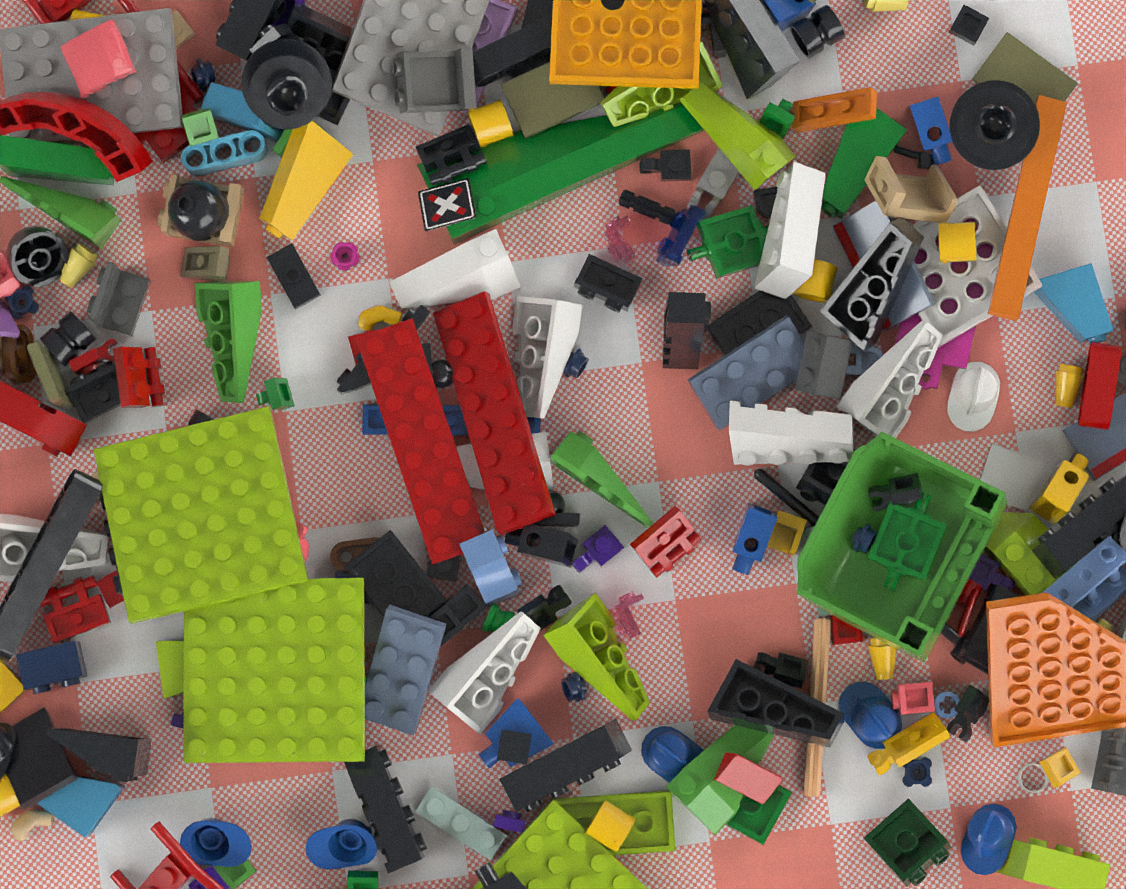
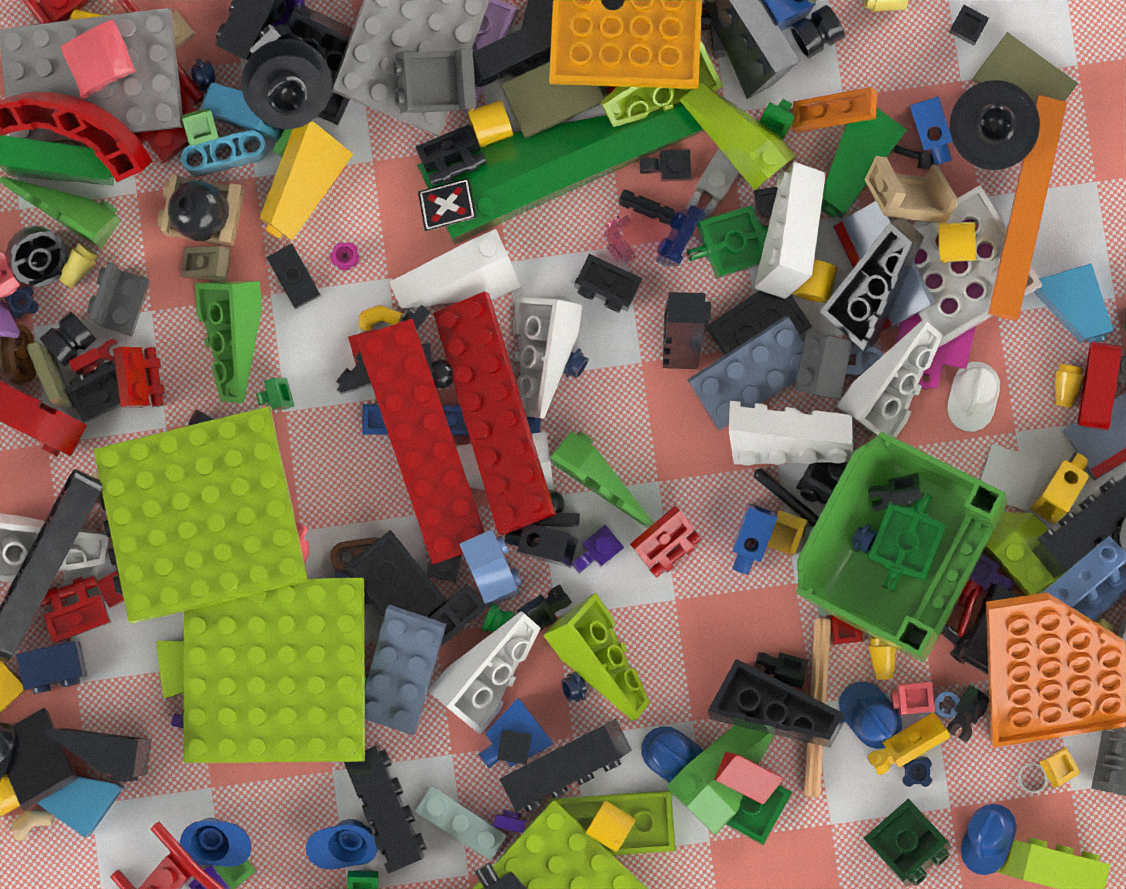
clear pink bracket [614,591,644,640] -> none

